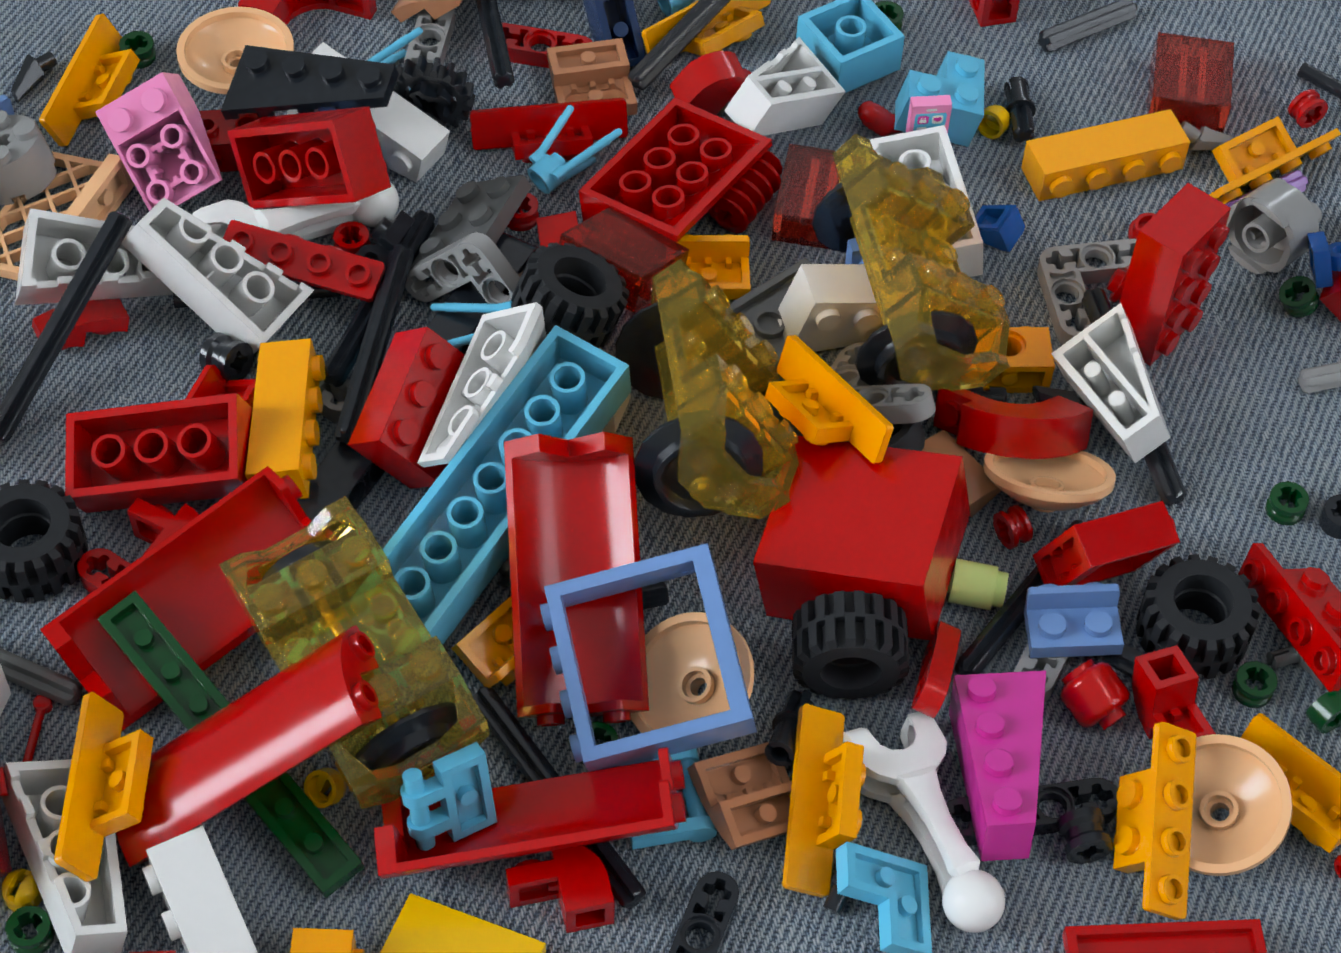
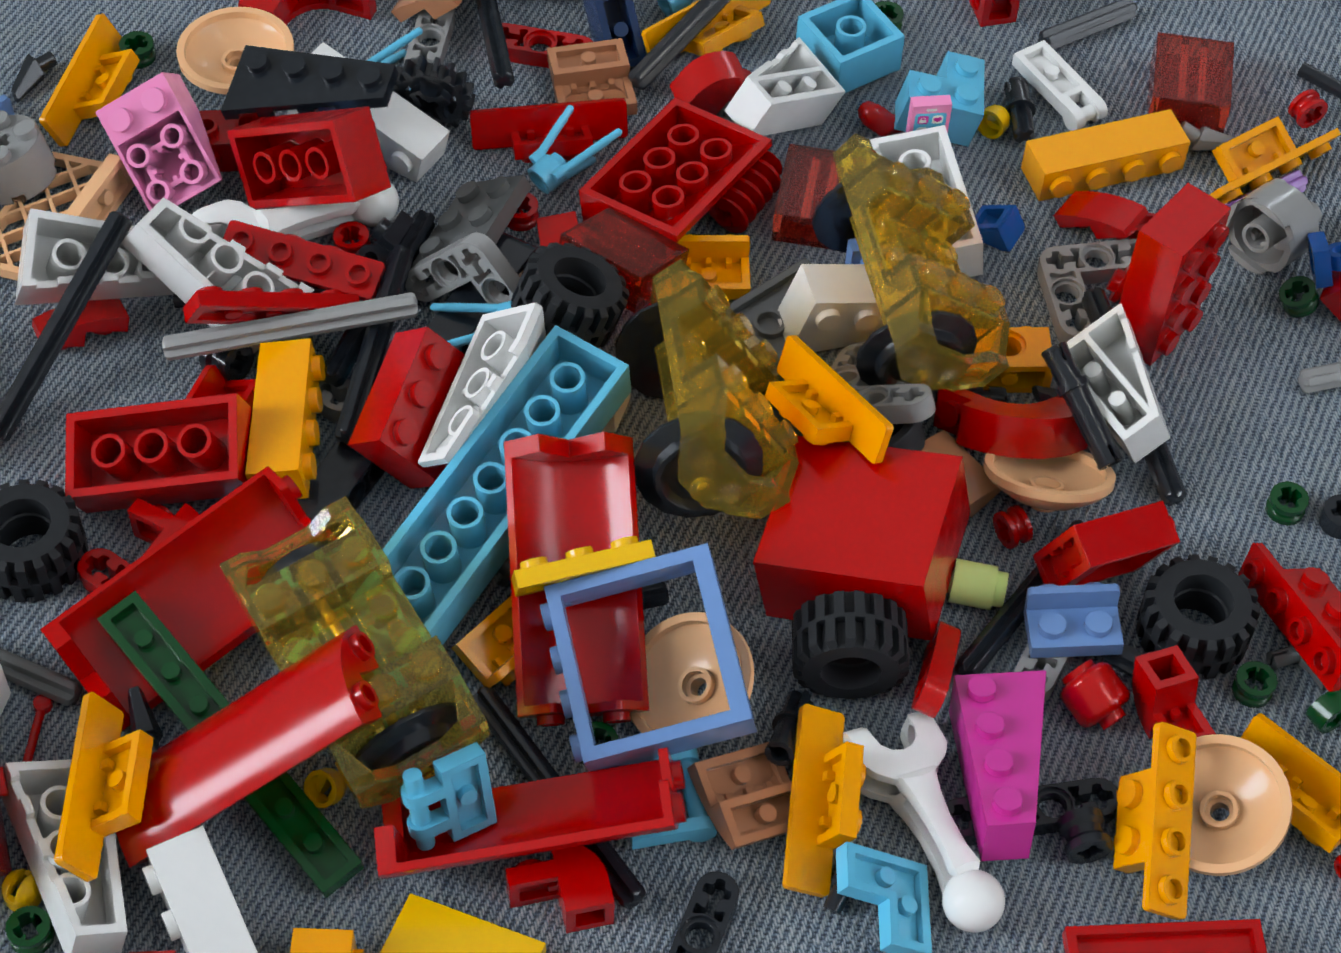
none -> black bar [128,686,163,753]
none -> light grey axle [162,292,419,361]
none -> red plate [183,286,360,324]
none -> yellow plate [511,536,656,597]
none -> white plate [1012,40,1108,131]
none -> black pin [1041,341,1125,471]
none -> red slope [1053,191,1148,240]

